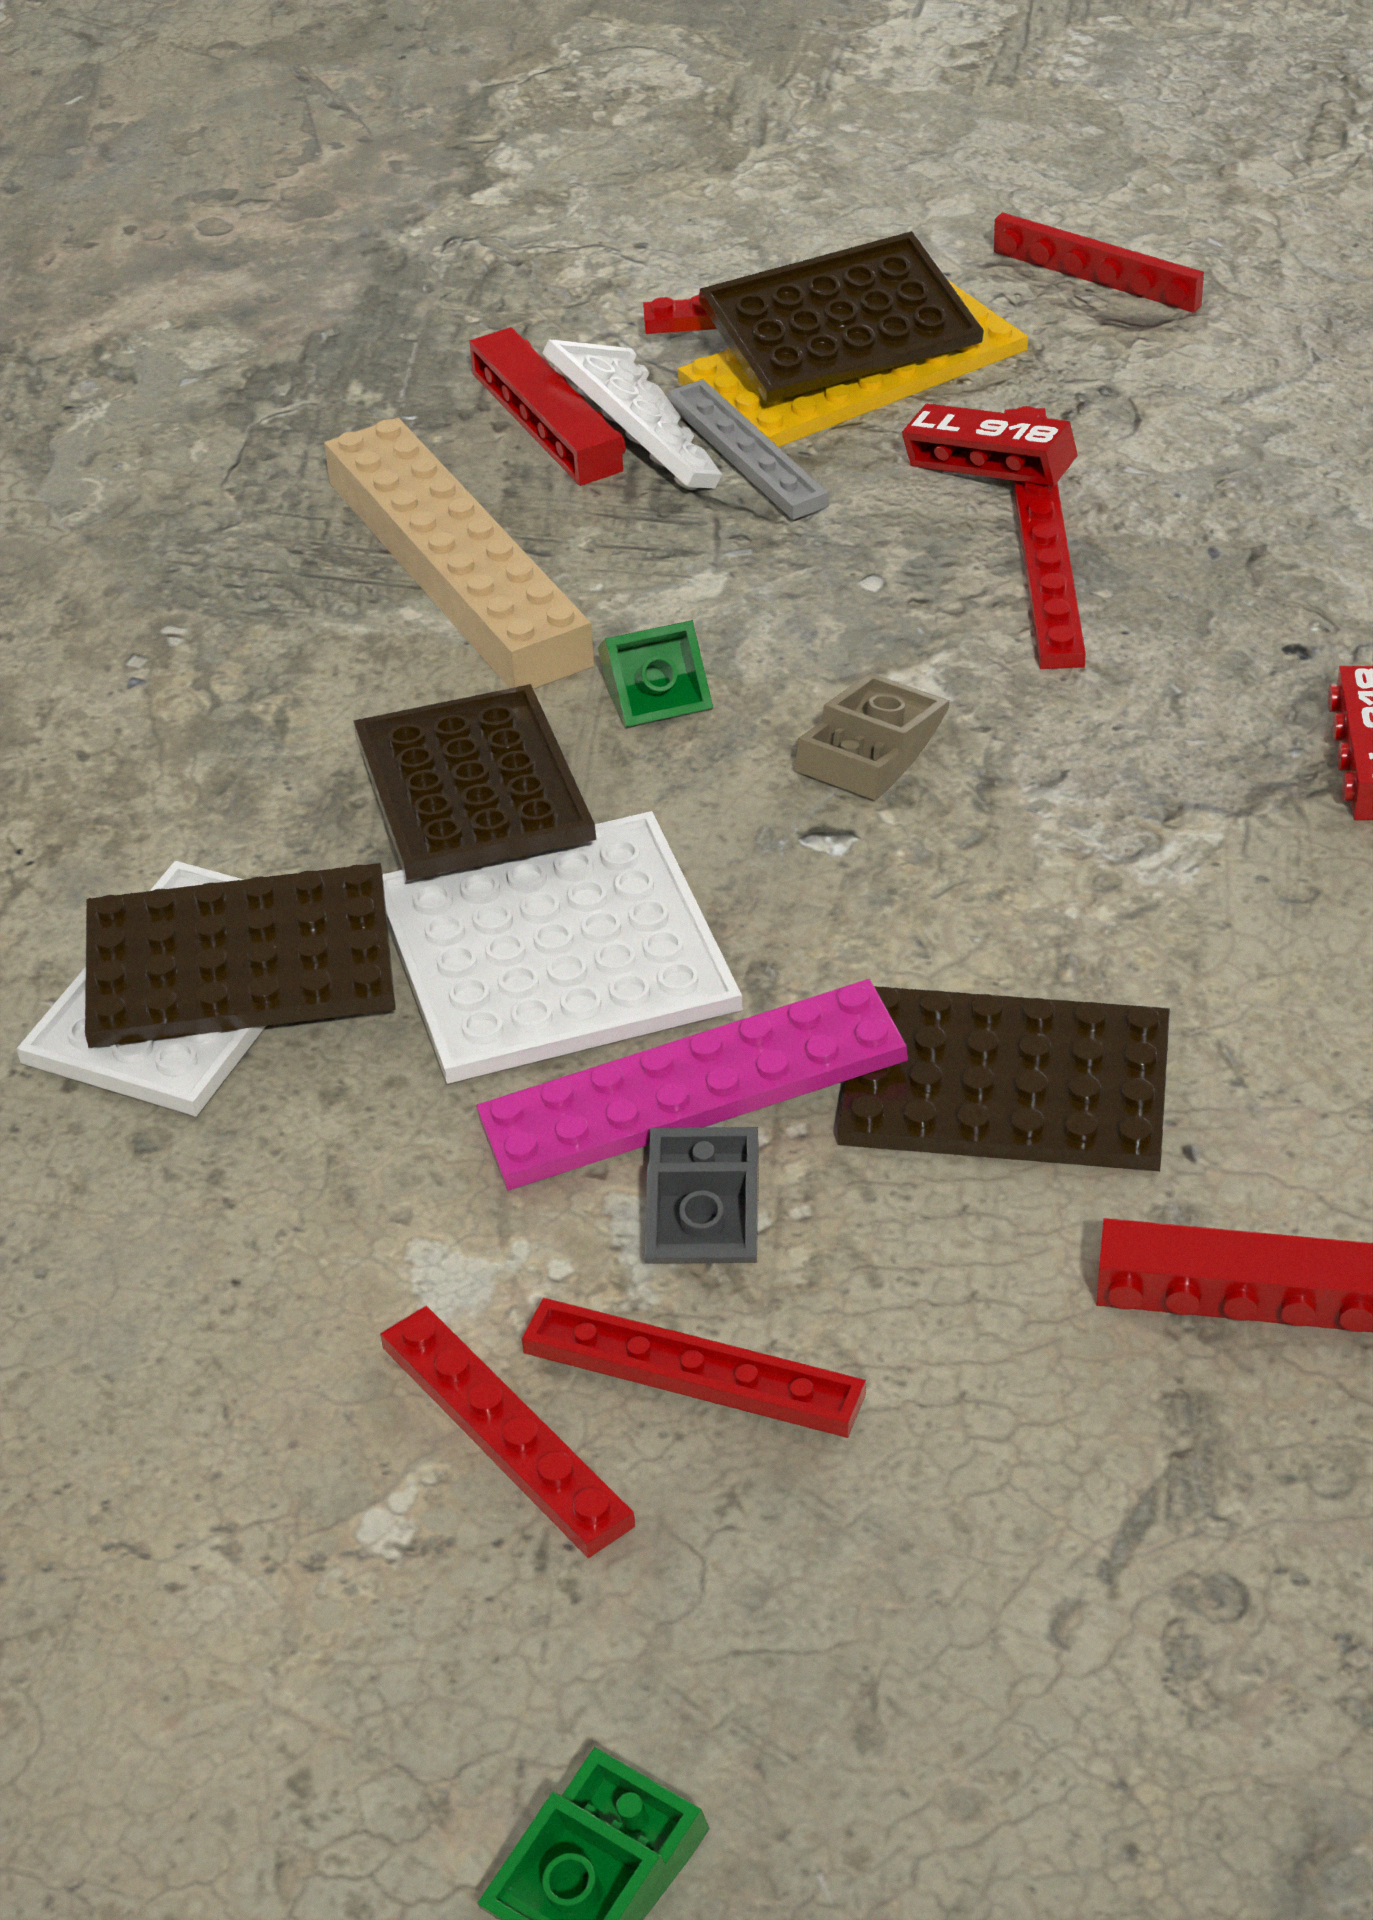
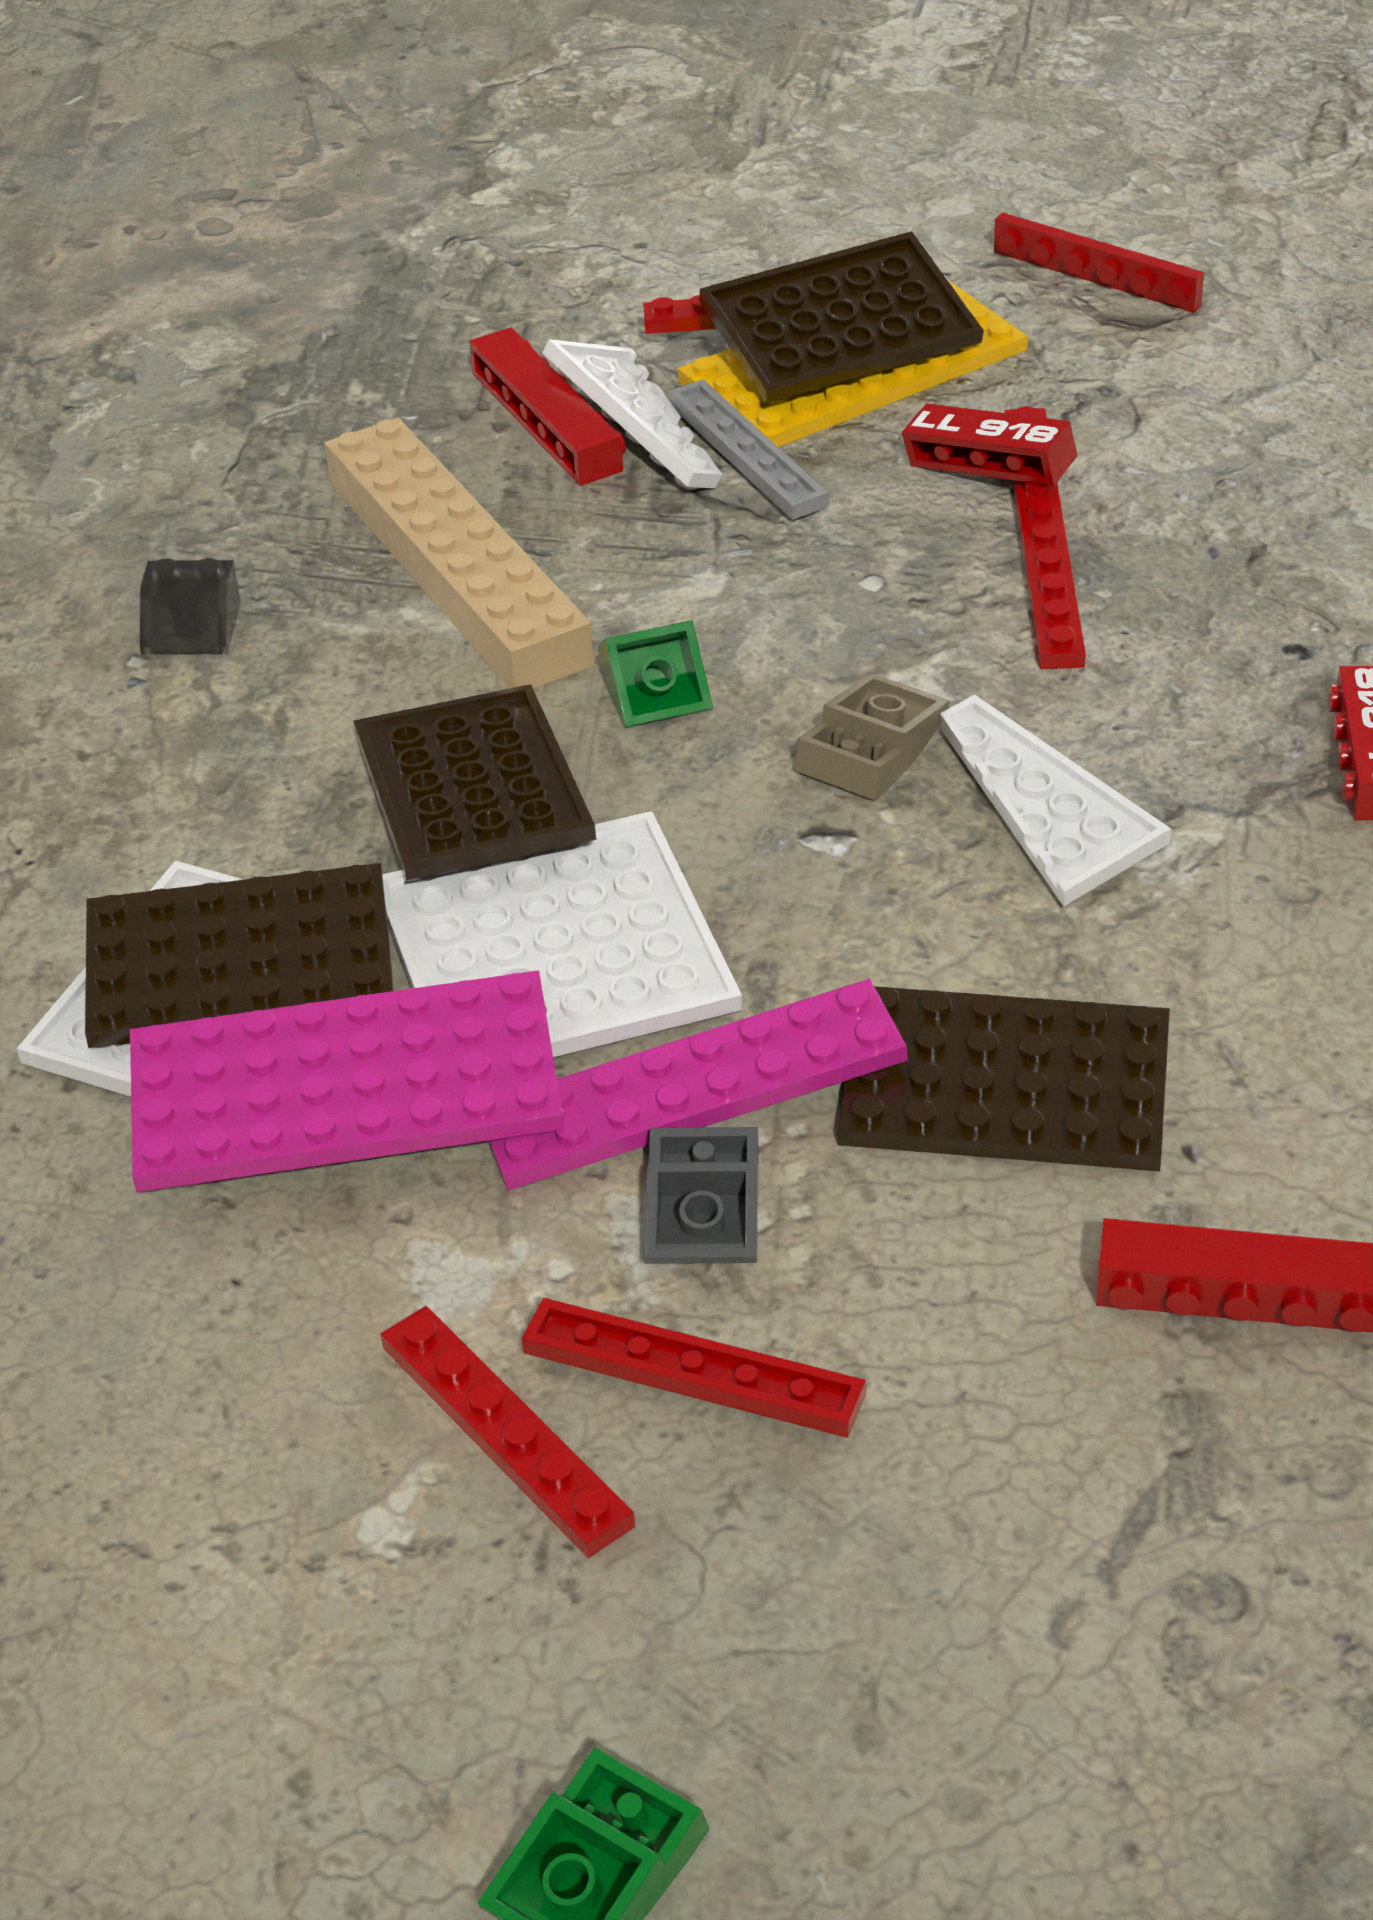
none -> dark pink plate [130,970,565,1193]
none -> clear smoke slope [140,558,241,655]
none -> white wing [940,695,1171,907]

